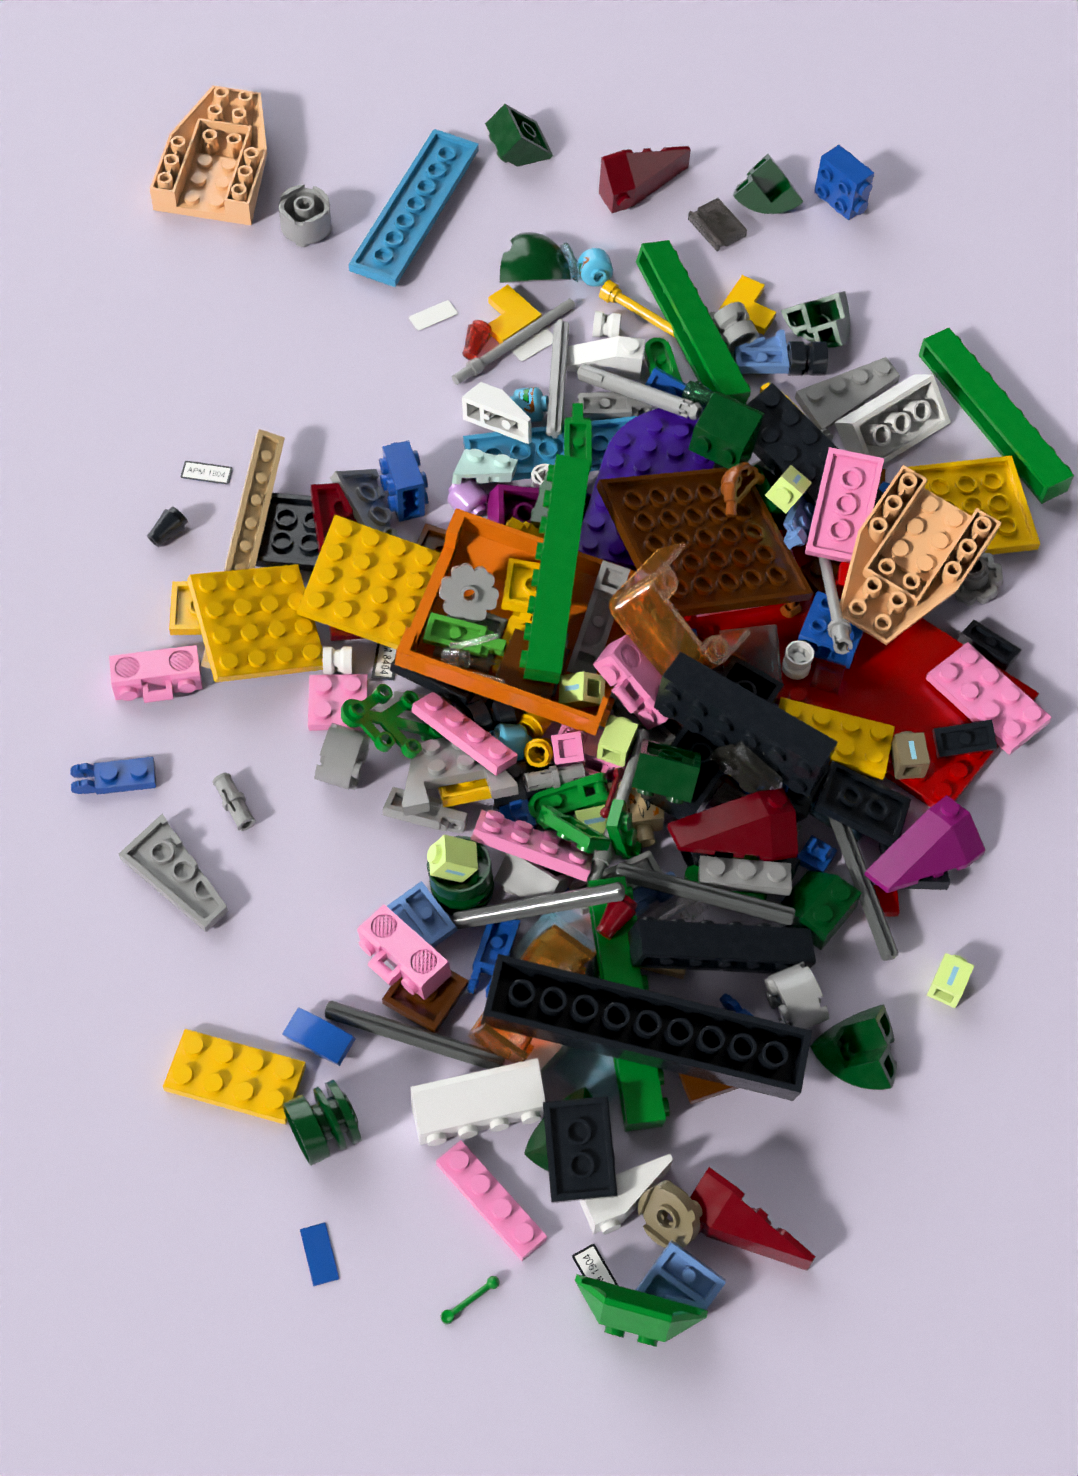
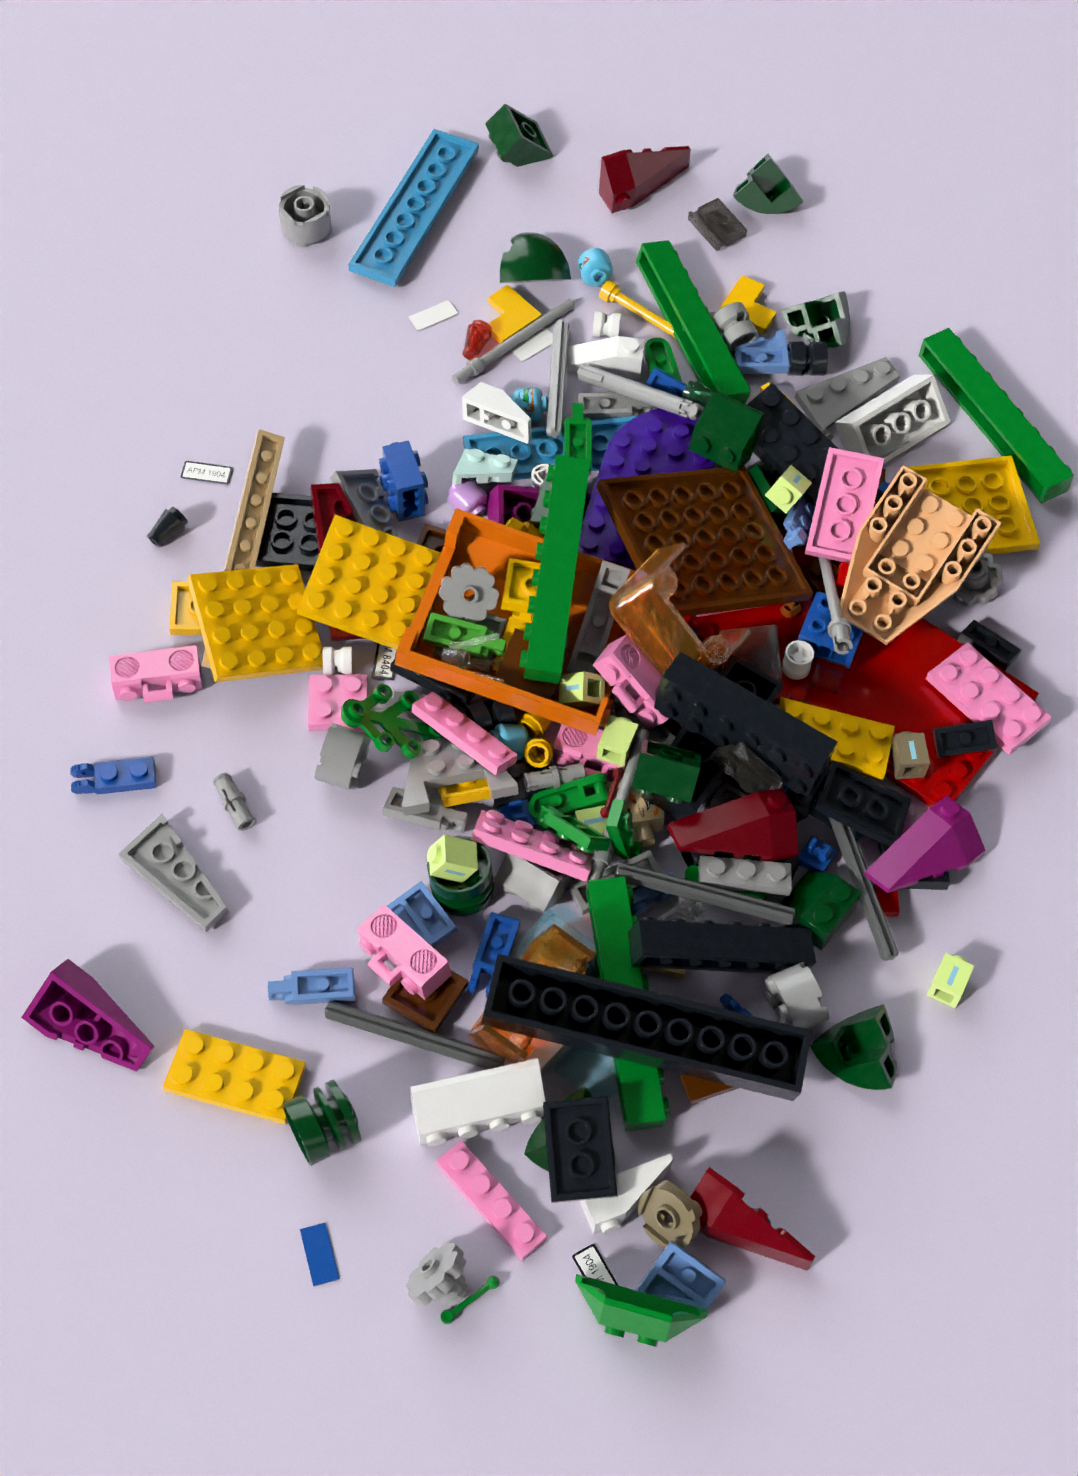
light nougat wedge [150,85,267,225] -> none
blue slope [282,1007,356,1066] -> none
dark grey axle [452,882,625,929] -> none
bright pink plate [551,731,585,766] -> none
clear light blue piece [560,242,580,282] -> none
dark red cone [596,895,638,940] -> none
dark orange piece [721,462,765,517] -> none
blue brick [814,145,874,220] -> none
none -> magenta wedge [21,959,155,1072]
none -> medium blue hinge [267,967,355,1005]
none -> light grey plant [406,1242,468,1306]

